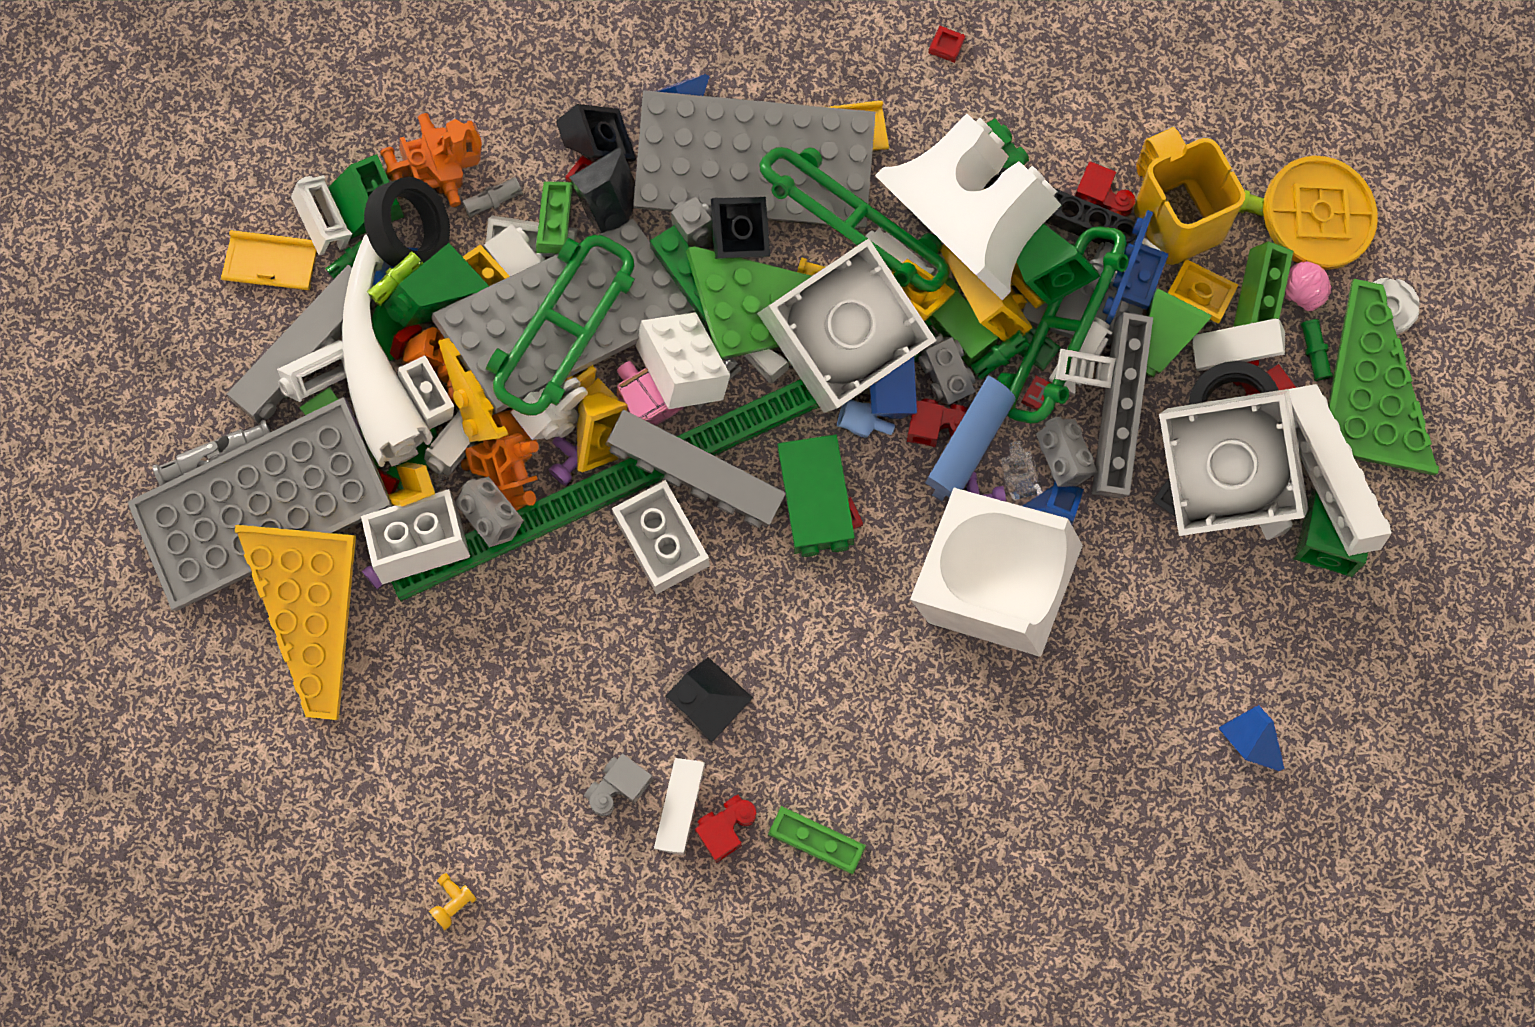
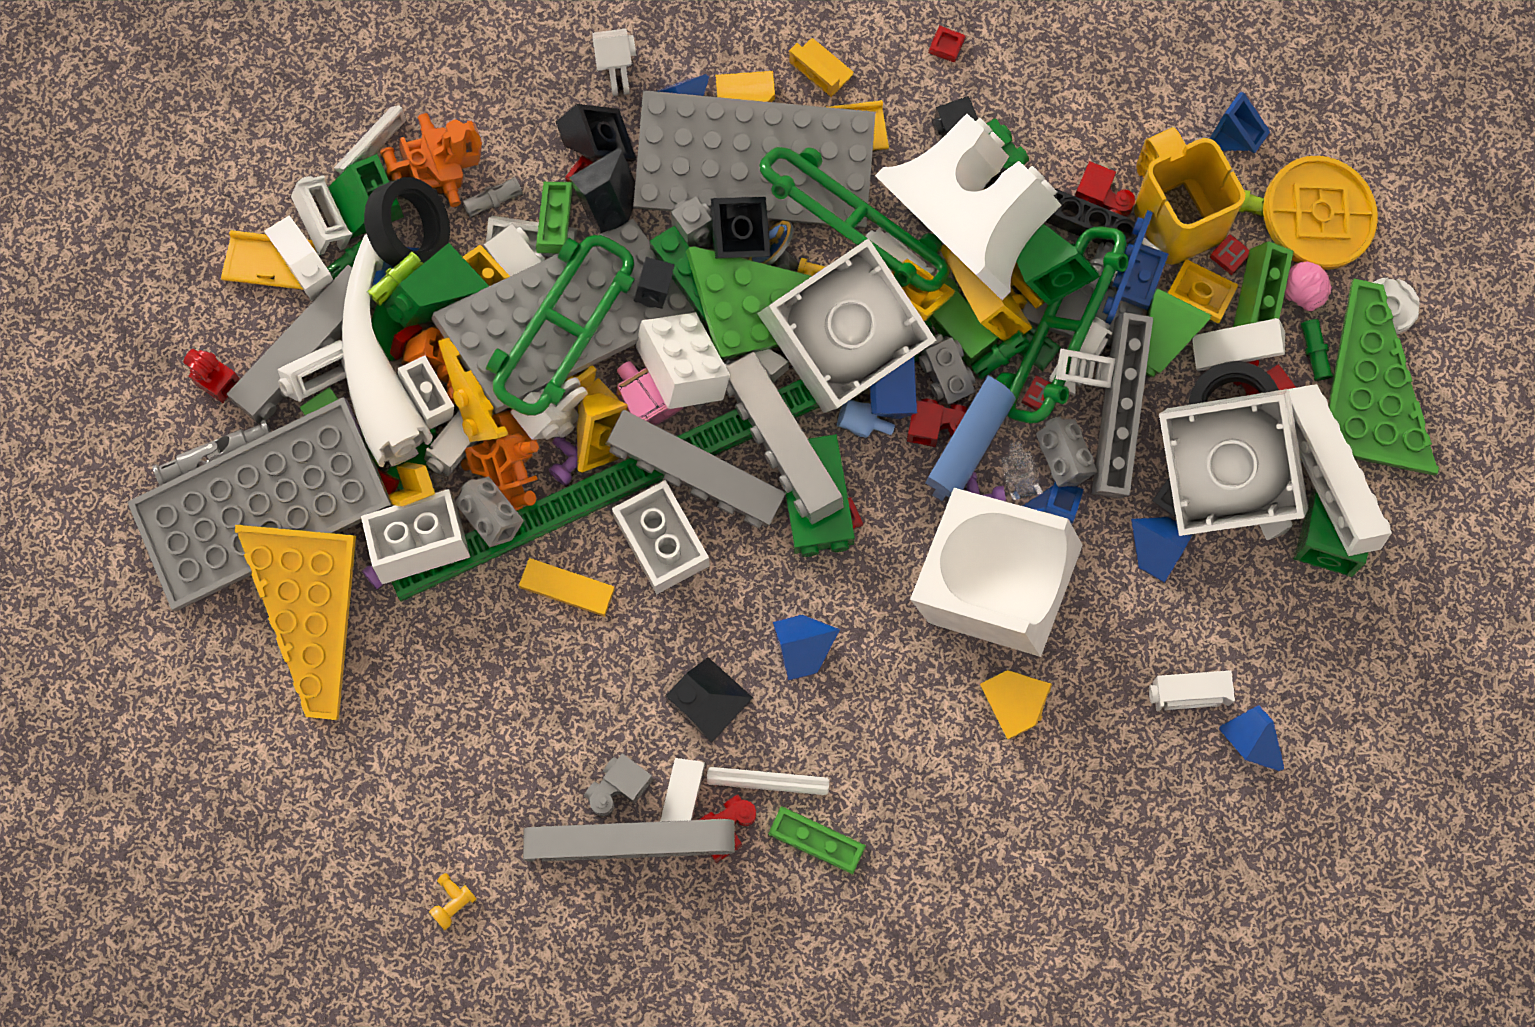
none -> red brick [183,349,240,404]
none -> white slope [265,216,333,301]
none -> white slope [334,105,406,175]
none -> yellow tile [519,558,615,617]
none -> light grey beam [523,819,735,862]
none -> white brick [592,29,636,96]
none -> black brick [634,257,675,309]
none -> white axle [707,767,829,795]
none -> yellow slope [716,71,775,102]
none -> light grey brick [726,352,844,525]
none -> shield [749,221,799,271]
none -> blue slope [773,615,840,681]
none -> yellow panel [789,38,853,97]
none -> black brick [932,96,978,138]
none -> yellow slope [980,670,1052,739]
none -> blue slope [1131,517,1193,583]
none -> white window [1149,670,1235,711]
none -> blue slope [1209,92,1271,153]
none -> red tile [1210,234,1250,276]

